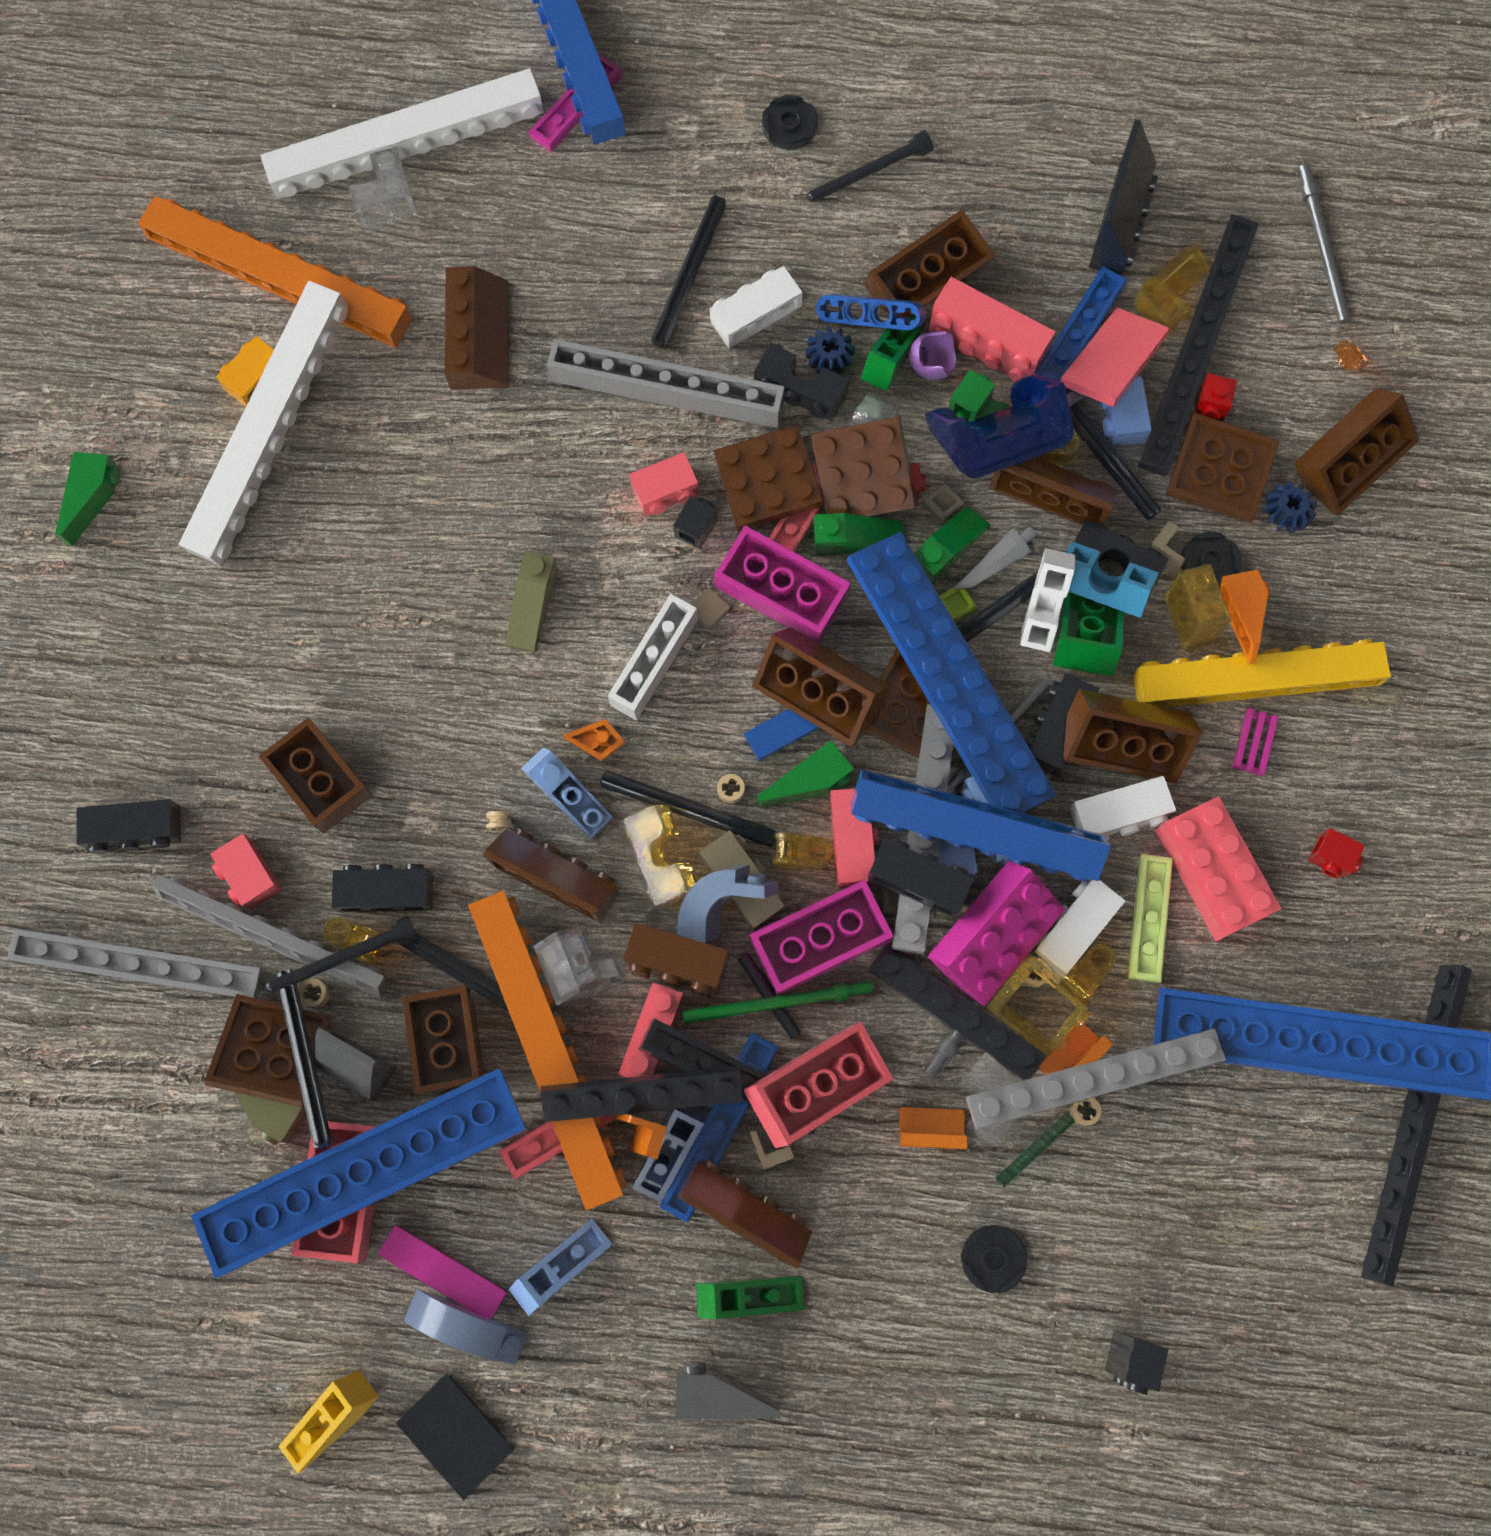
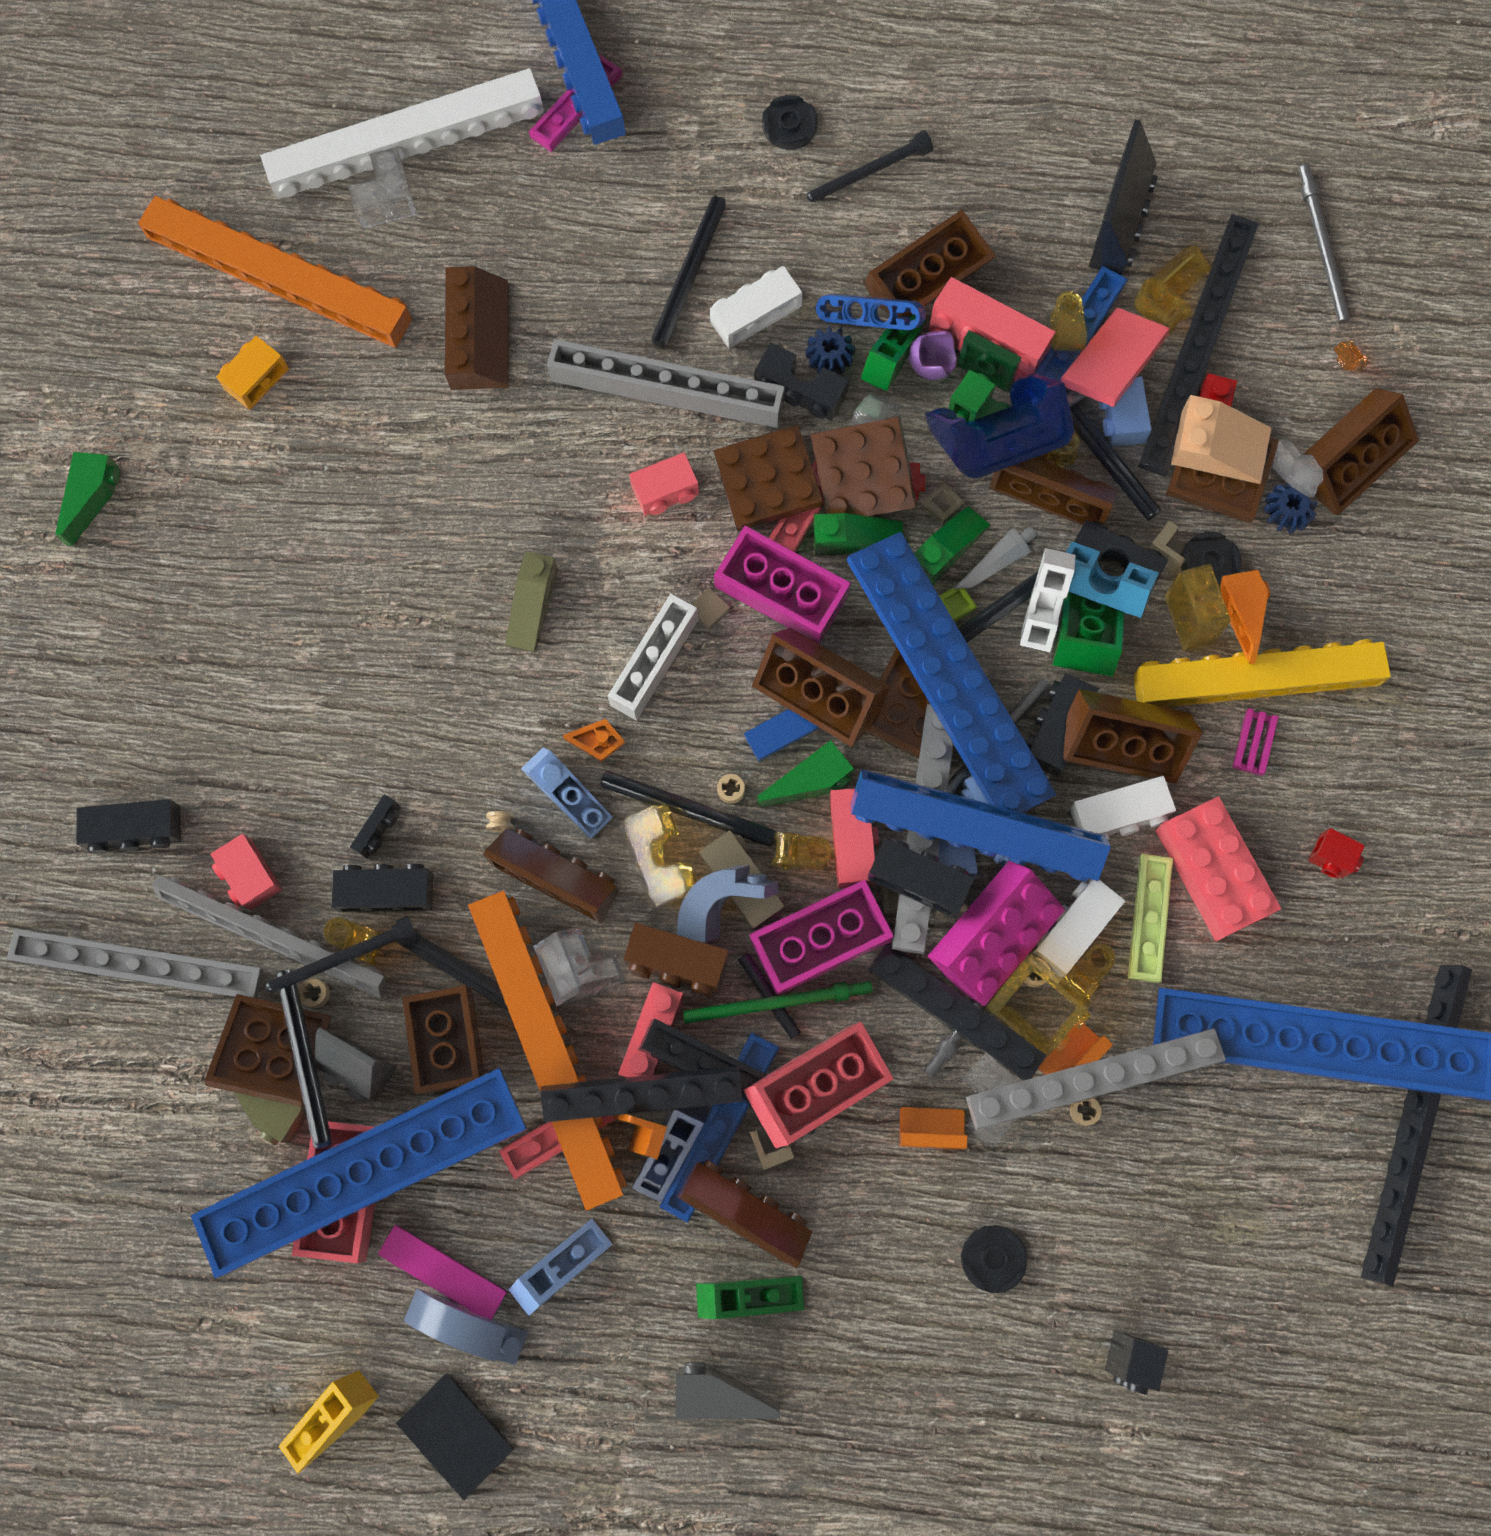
white brick [178,280,348,566] -> none
reddish brown brick [258,717,372,834] -> none
black brick [673,496,717,550] -> none
clear green bar [996,1112,1075,1188] -> none
none -> black plate [350,794,401,859]
none -> dark green tile [958,330,1022,393]
none -> clear yellow piece [1050,291,1087,351]
none -> light nougat slope [1171,395,1271,484]
none -> clear slope [1272,439,1323,497]

